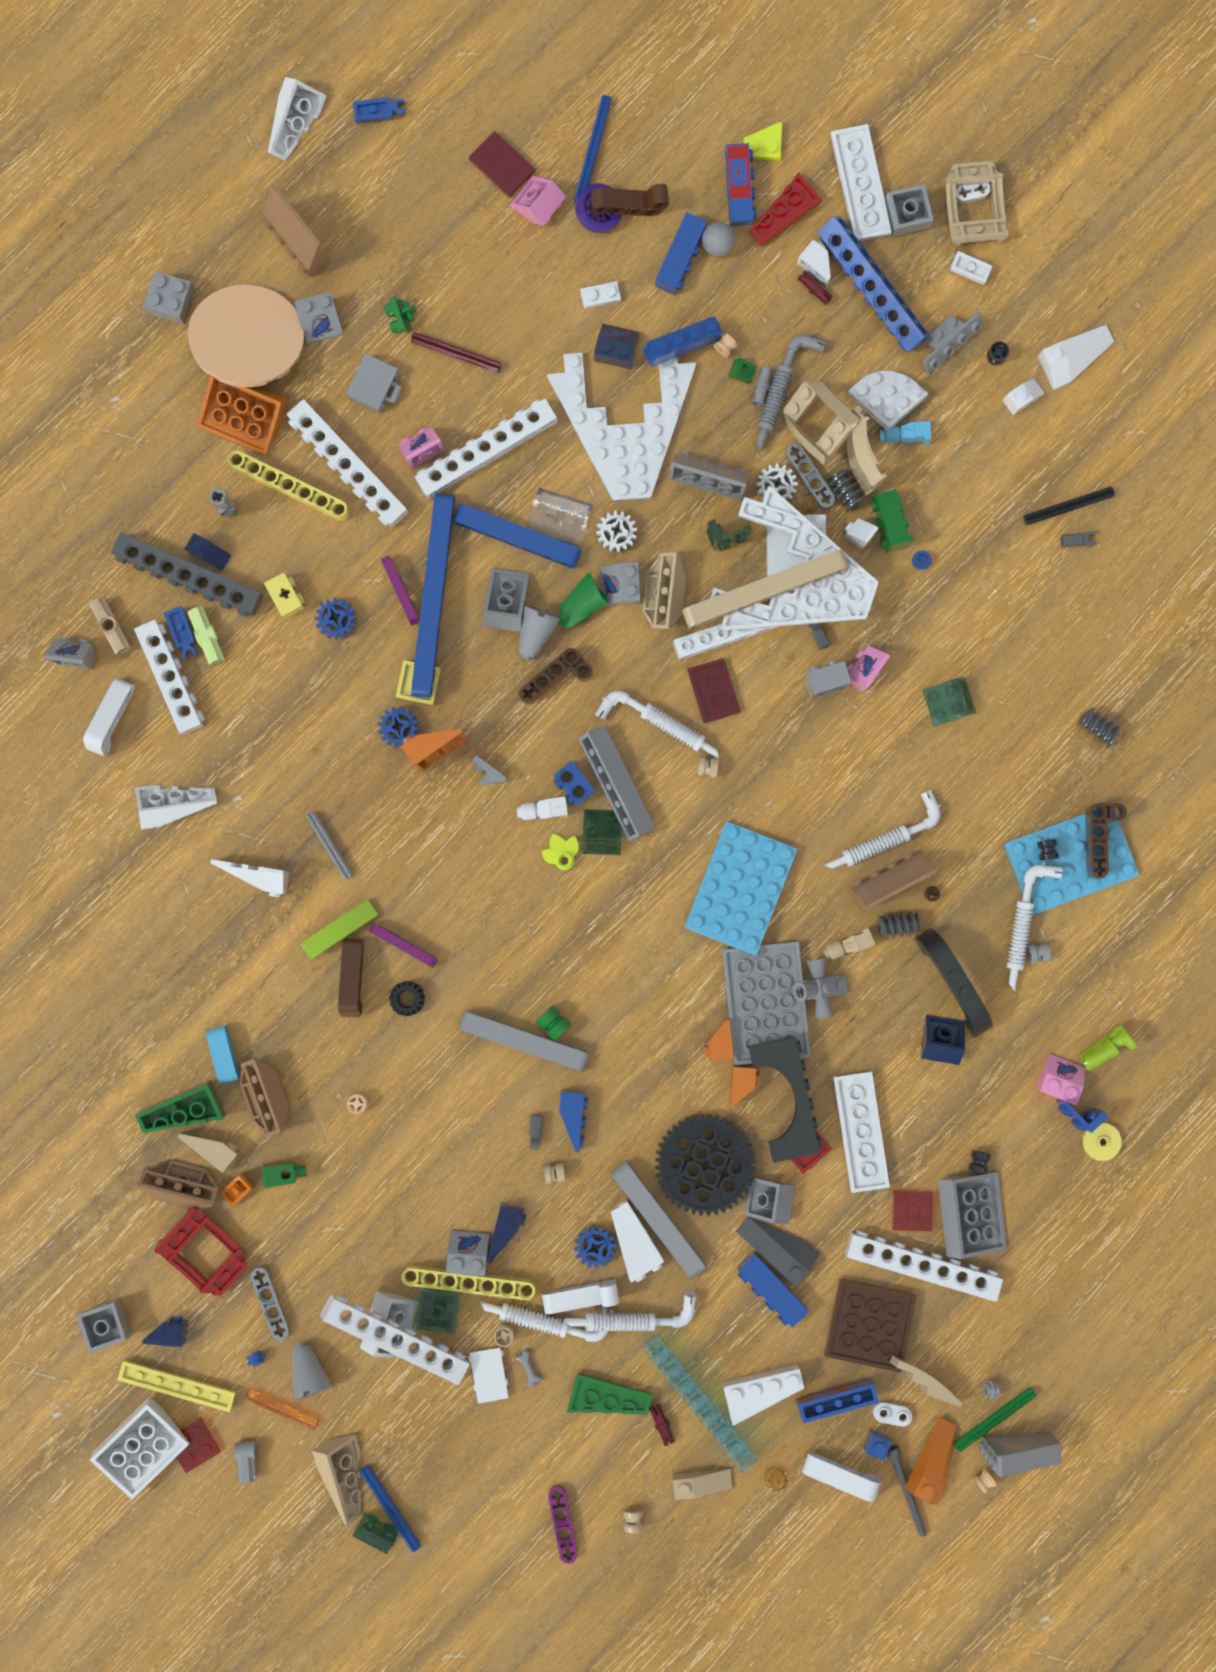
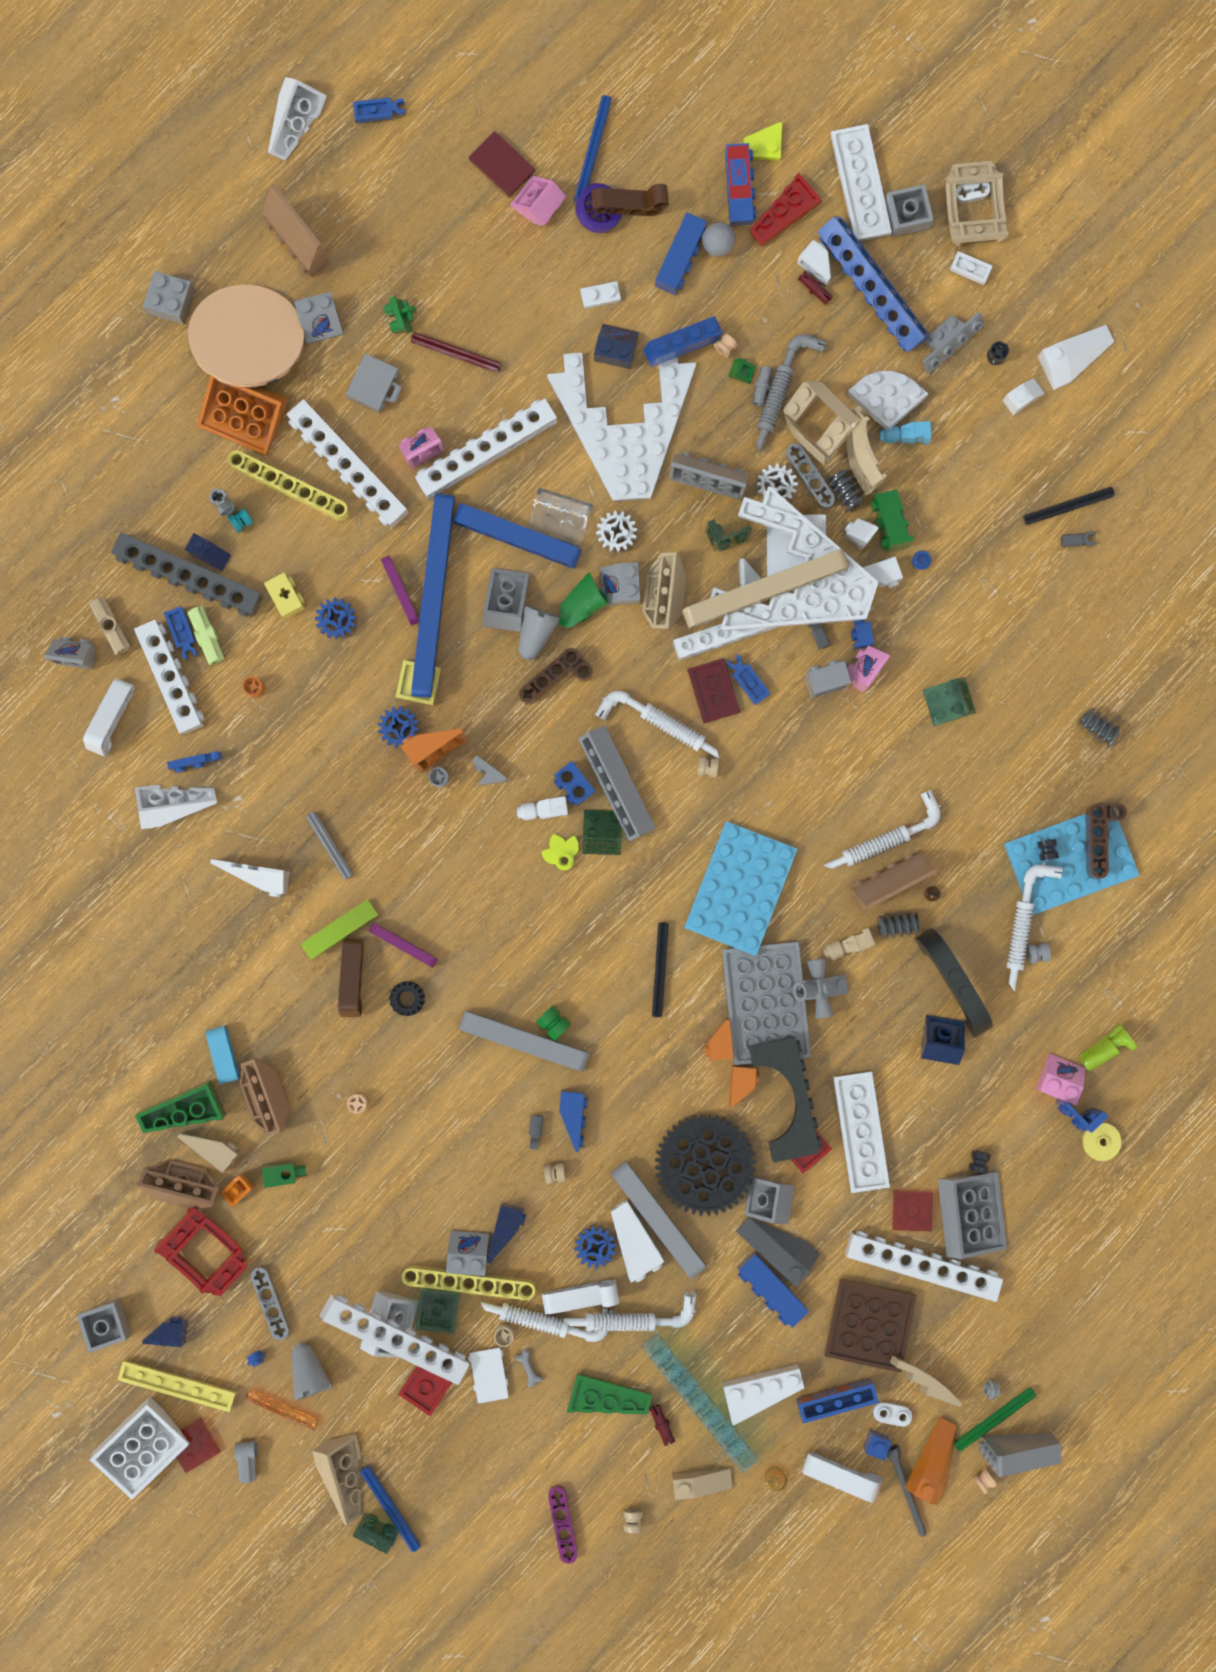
none -> blue plate [167,751,222,773]
none -> teal wheel [227,507,254,533]
none -> orange wheel [242,676,265,698]
none -> red plate [398,1366,452,1416]
none -> light grey wheel [429,767,449,788]
none -> black axle [652,922,669,1018]
none -> blue plate [727,655,771,705]
none -> white slope [739,558,761,587]
none -> blue brick [851,620,874,650]
none -> white slope [863,557,903,588]

